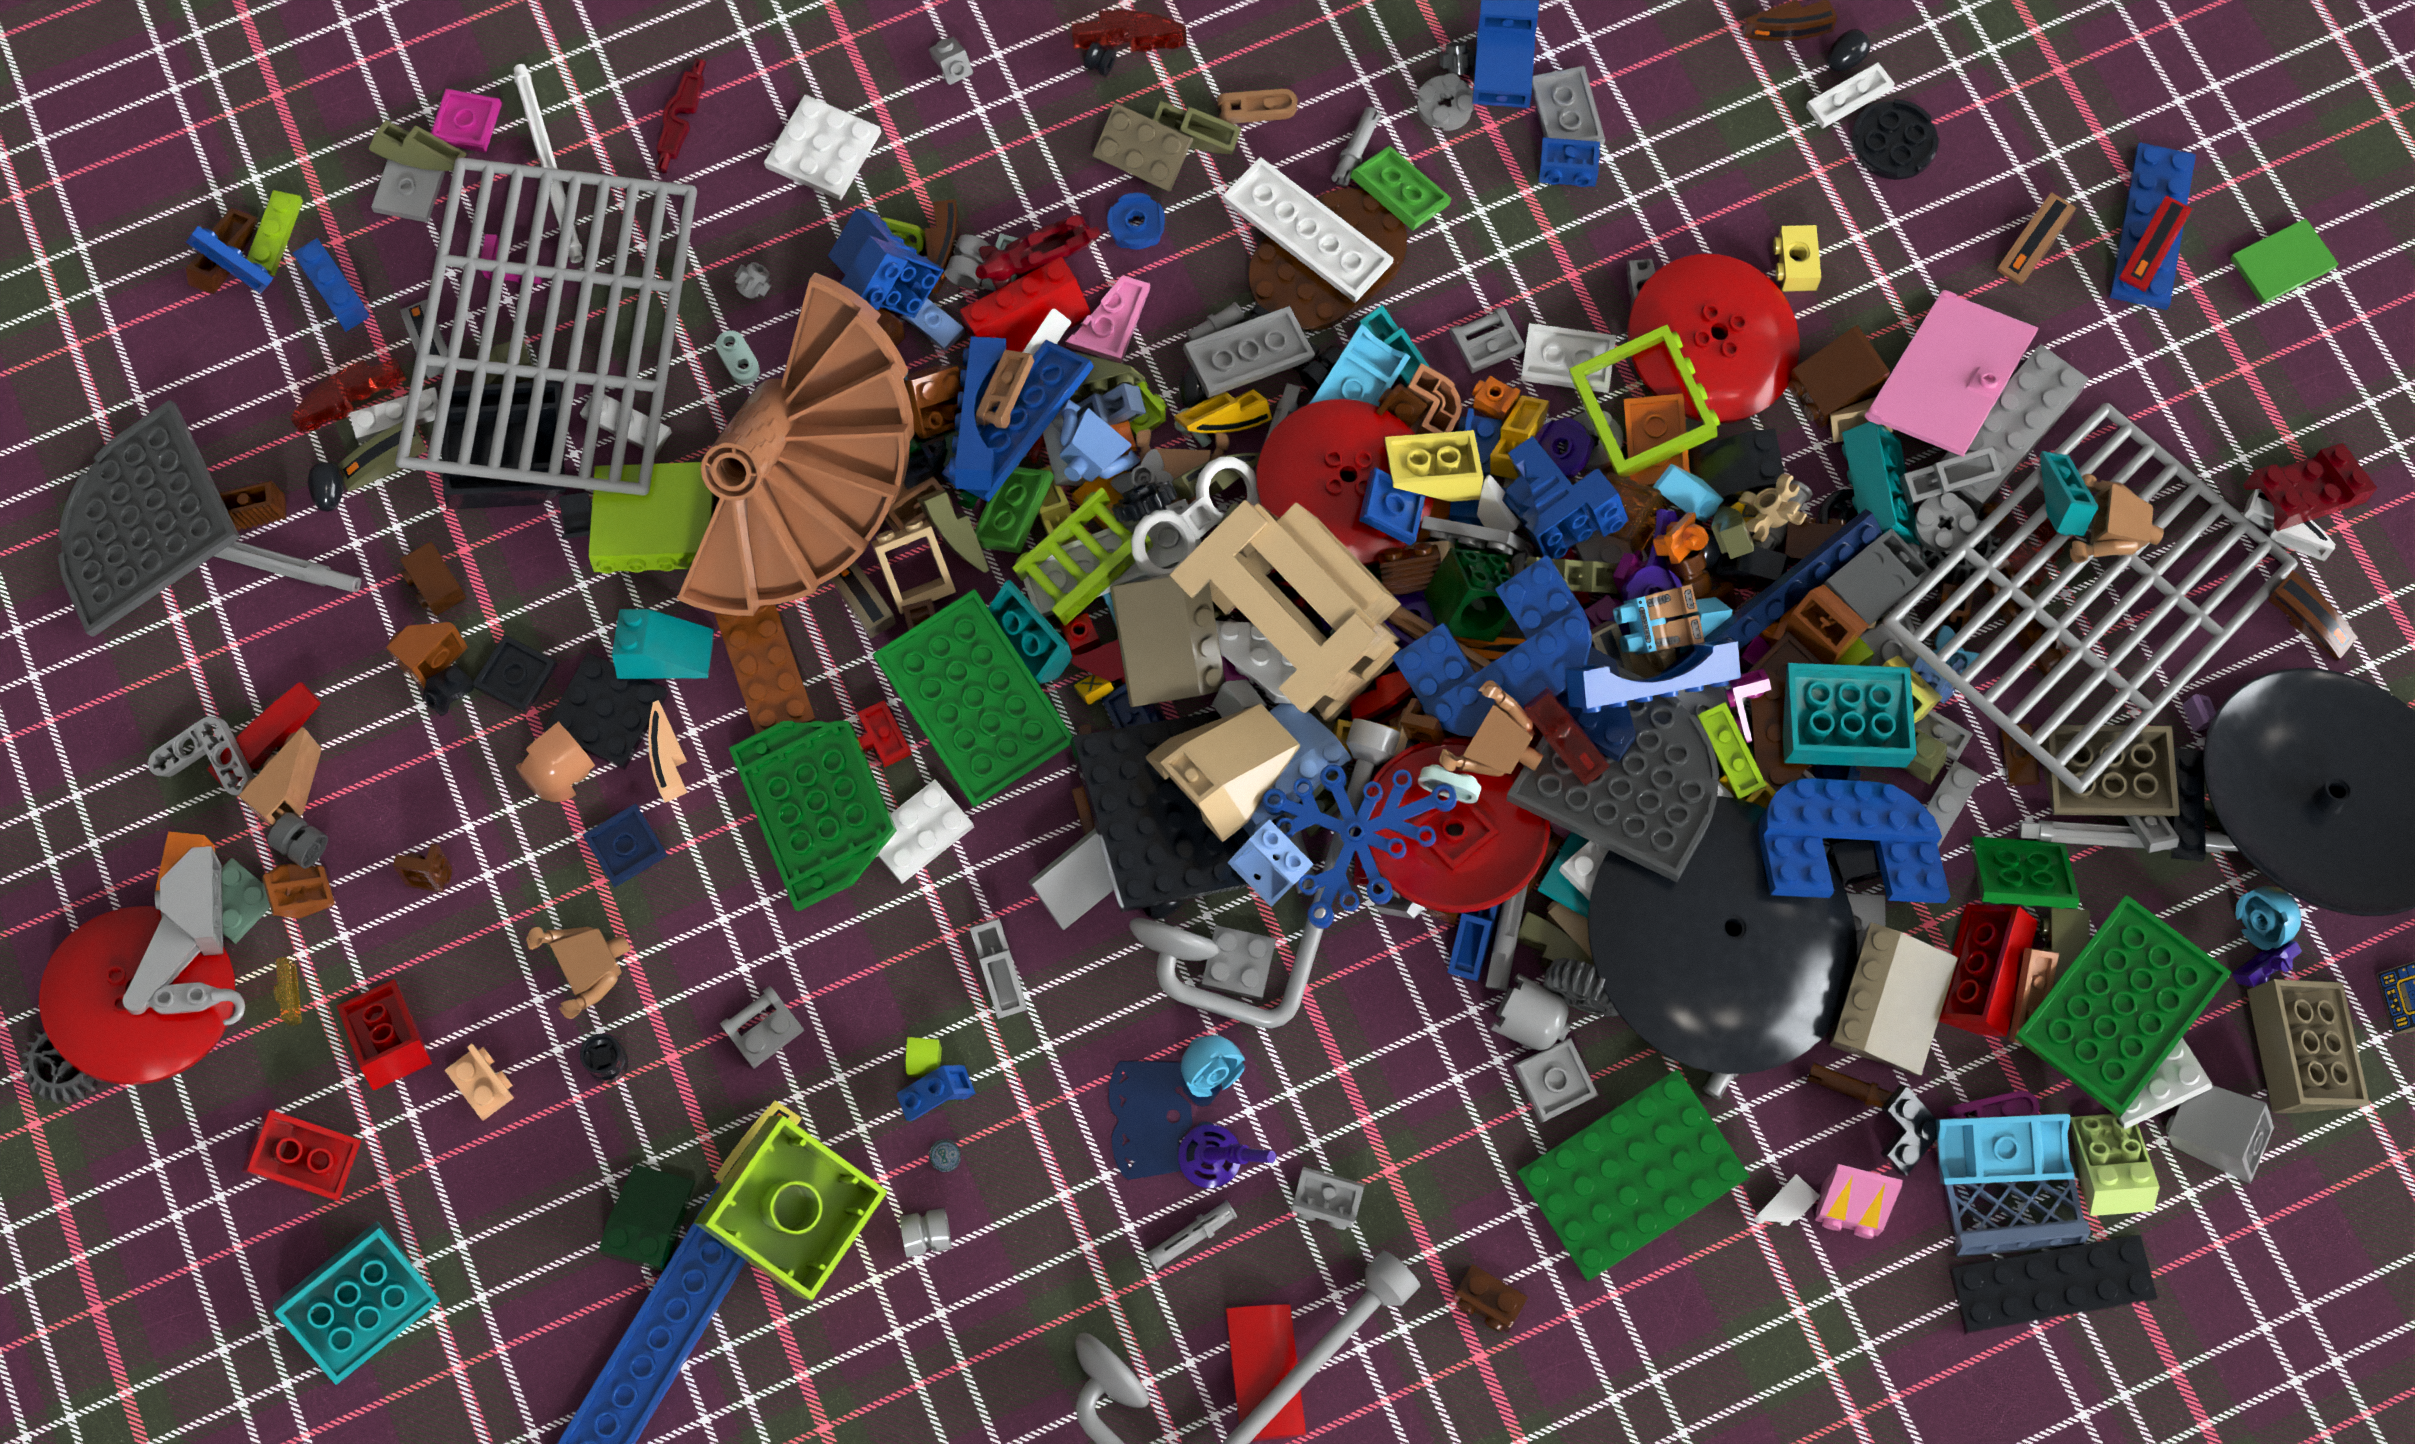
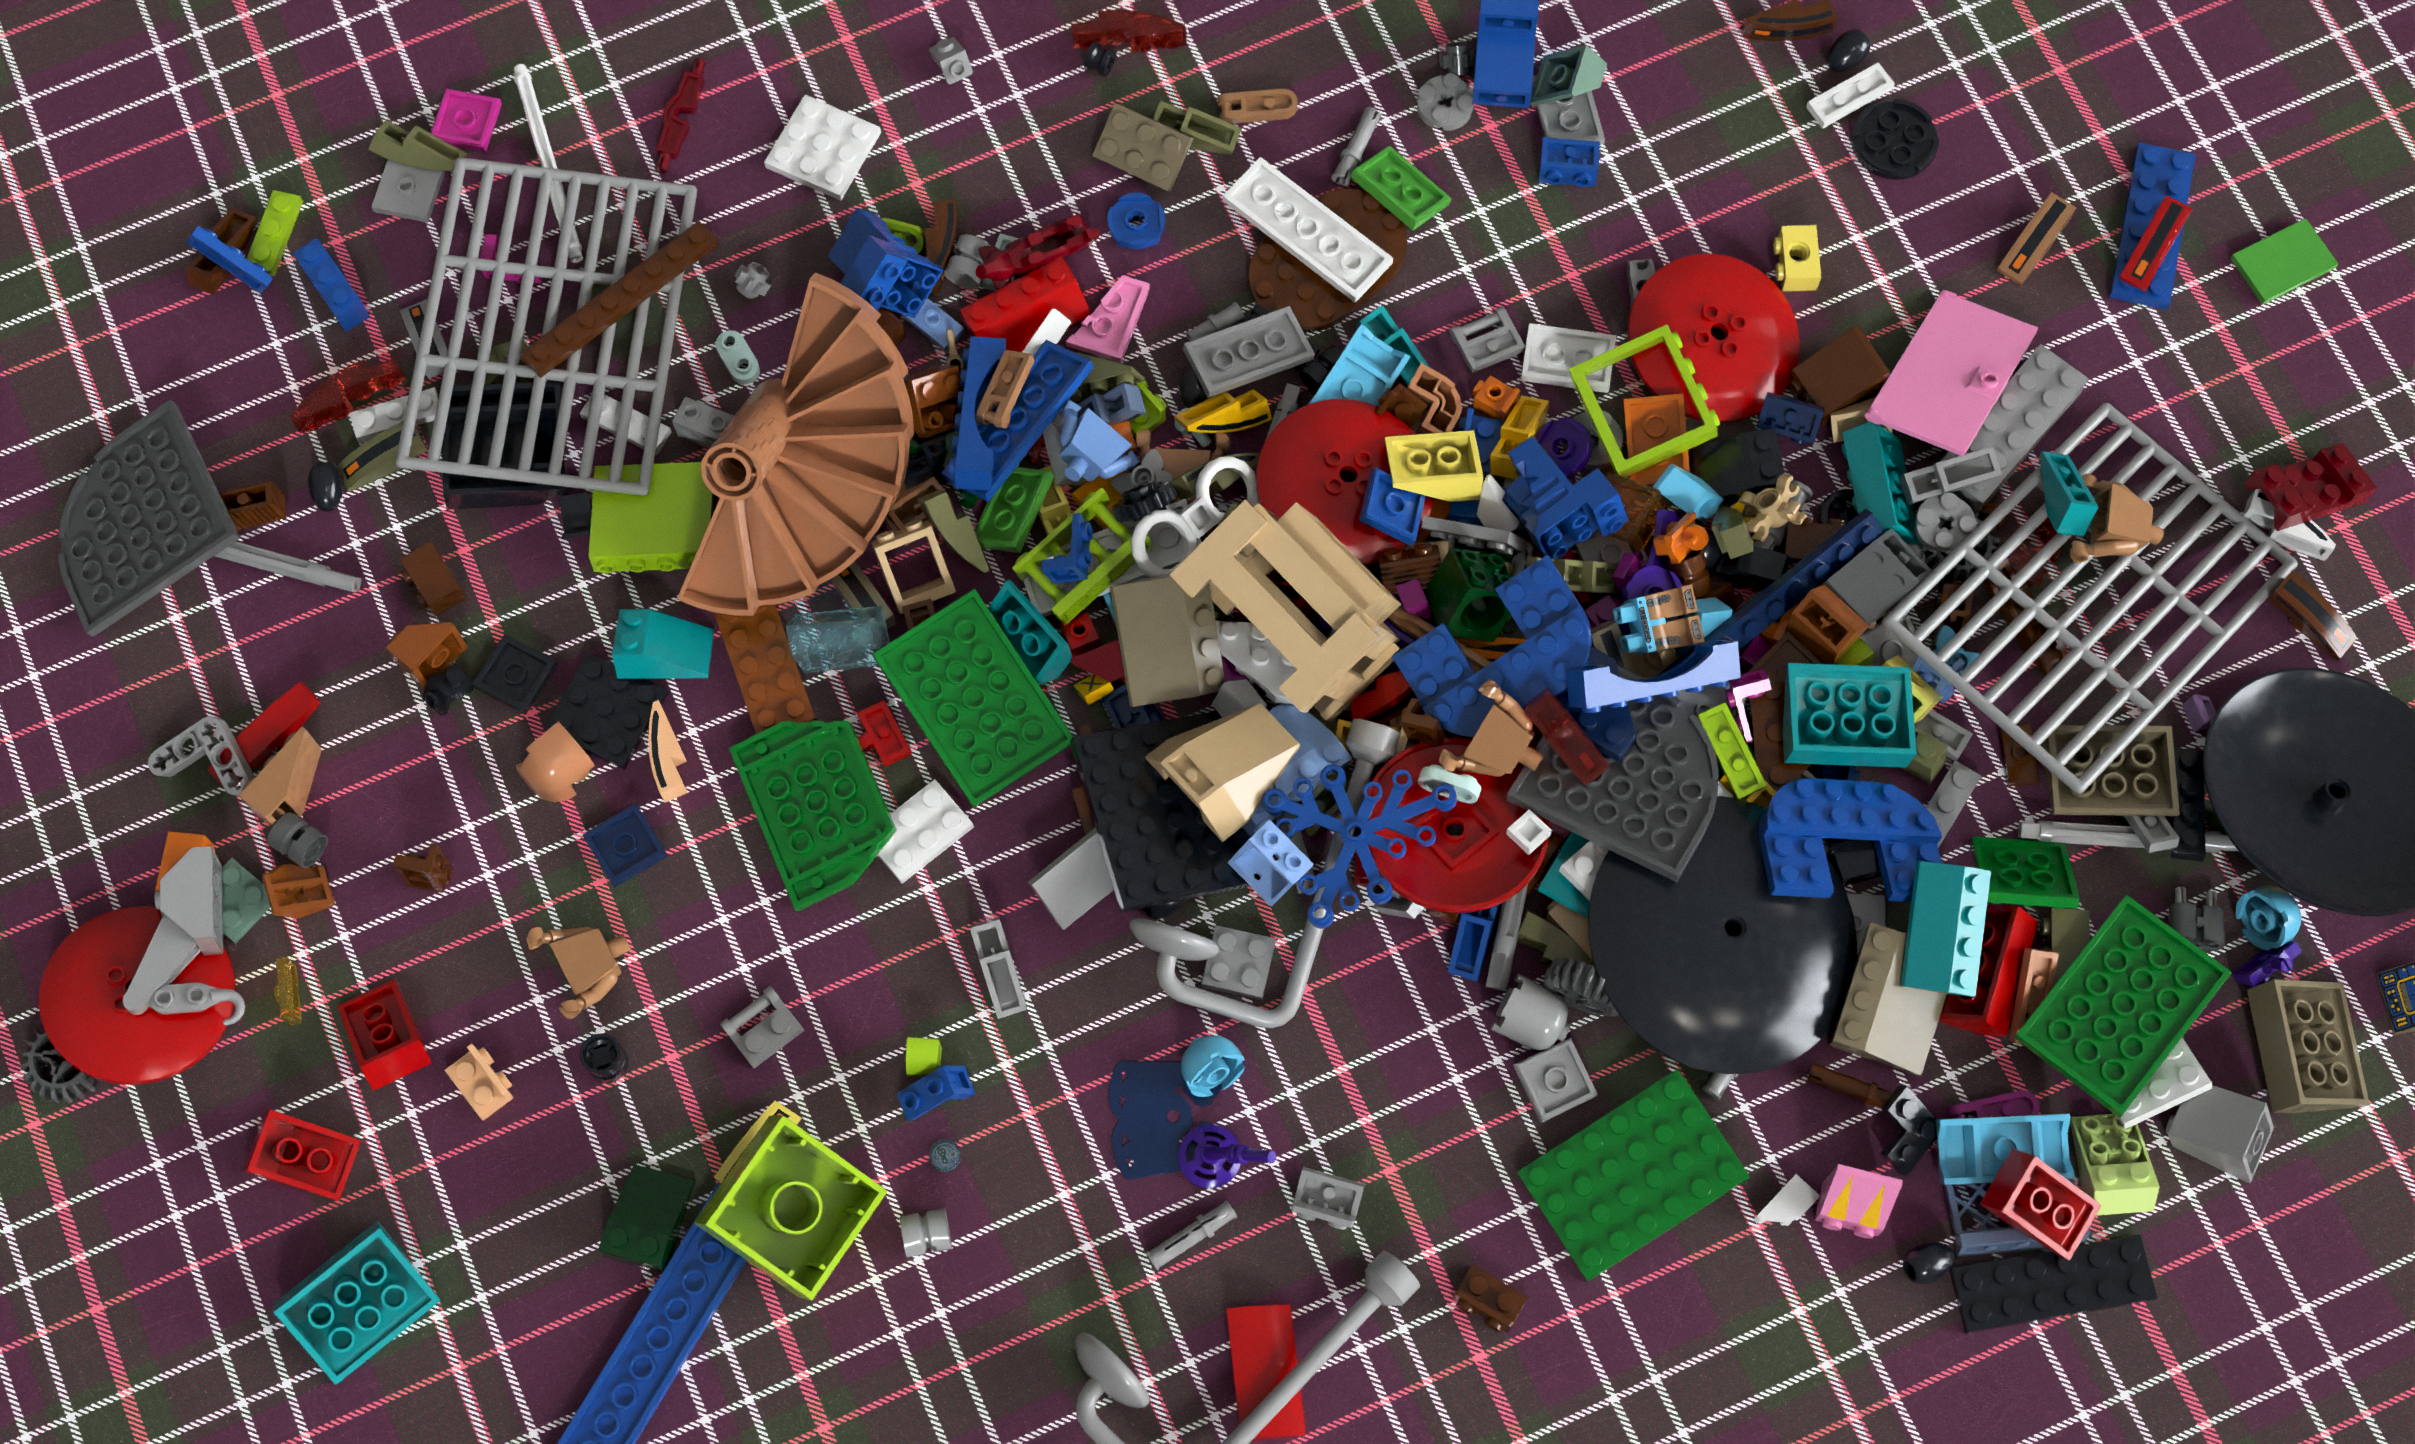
none -> reddish brown plate [520,221,719,378]
none -> light grey brick [672,397,734,449]
none -> clear light blue slope [786,606,889,673]
none -> tan hand [946,329,964,370]
none -> blue bracket [1042,513,1093,584]
none -> magenta slope [1396,579,1432,619]
none -> white plate [1506,809,1552,855]
none -> sand green slope [1530,45,1607,106]
none -> dark blue bracket [1756,392,1825,444]
none -> teal slope [1900,861,1991,997]
none -> black animal [1903,1242,1955,1284]
none -> red slope [1980,1149,2102,1261]
none -> dark grey piece [2169,887,2225,950]

